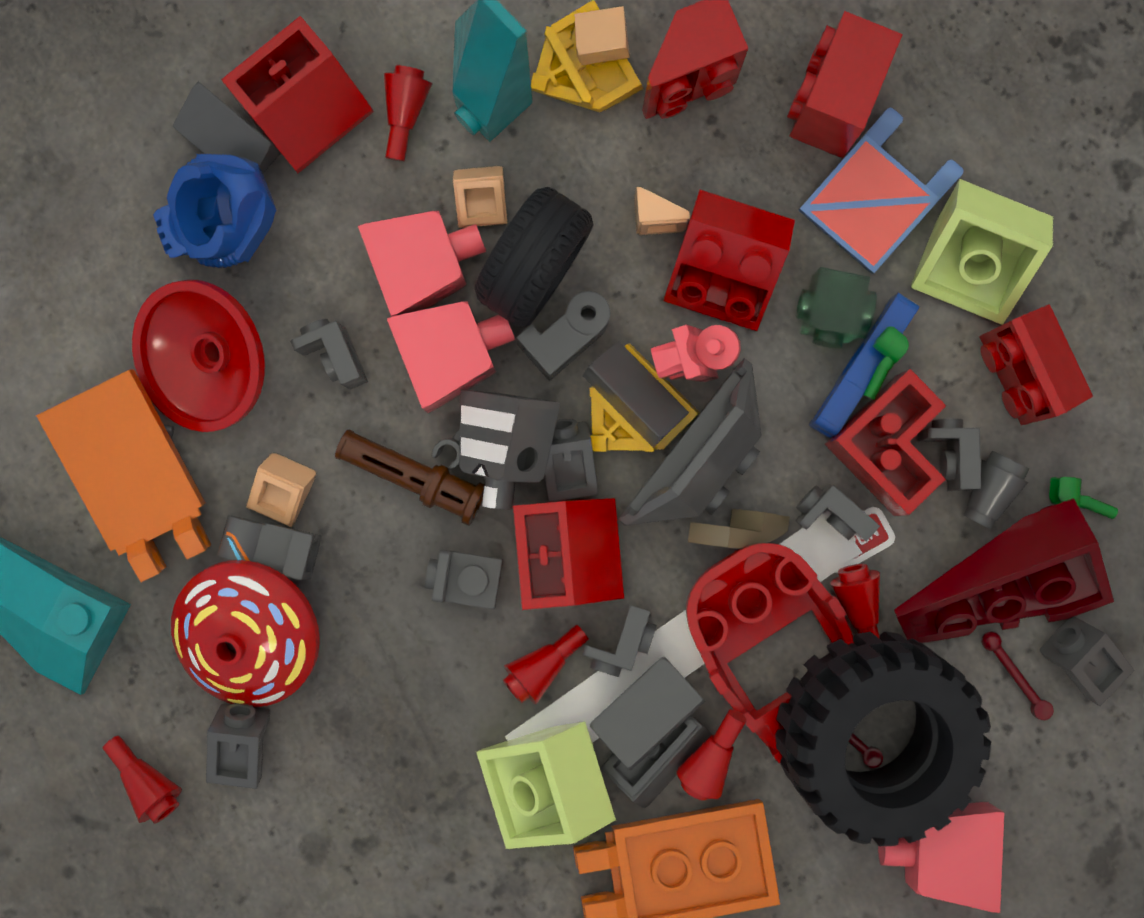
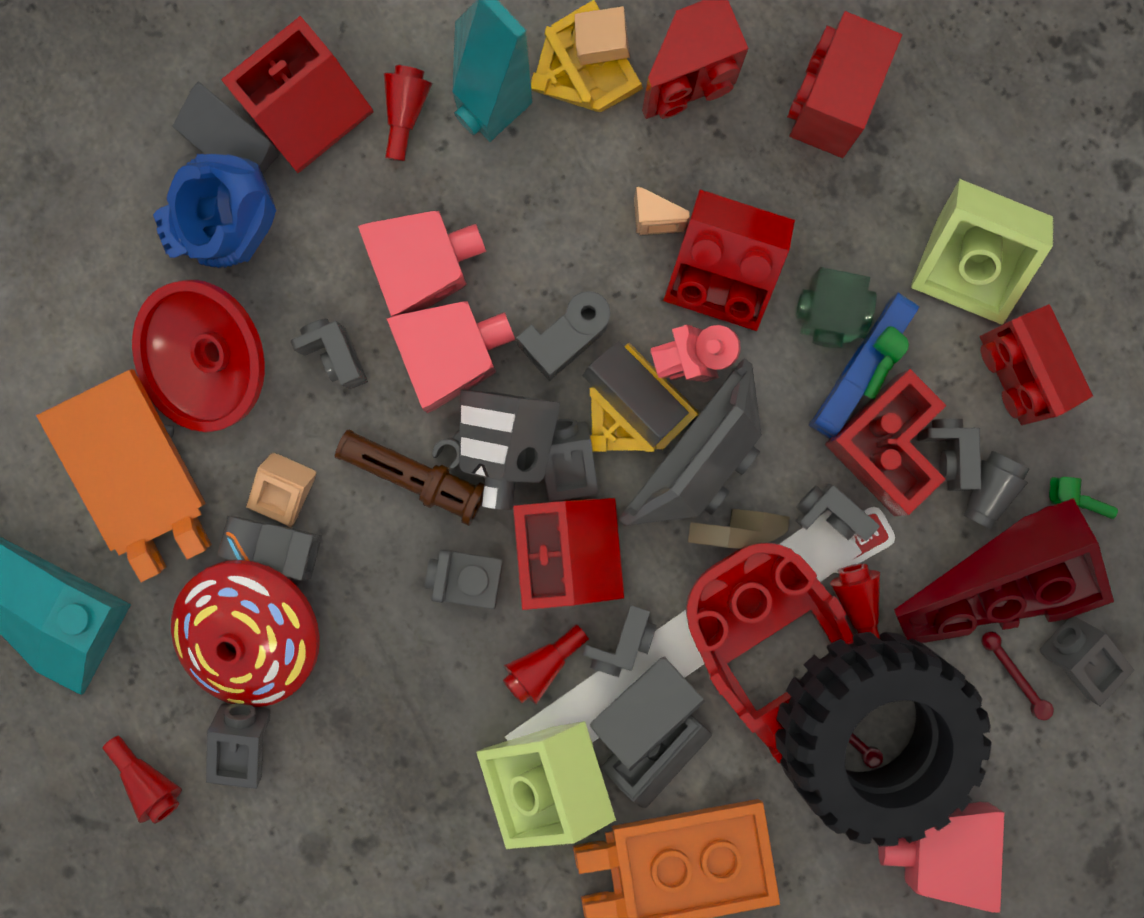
light nougat slope [453,166,508,228] -> none
black tyre [474,187,594,327] -> none
red cone [677,709,747,800] -> none
coral flag [799,107,964,275] -> none

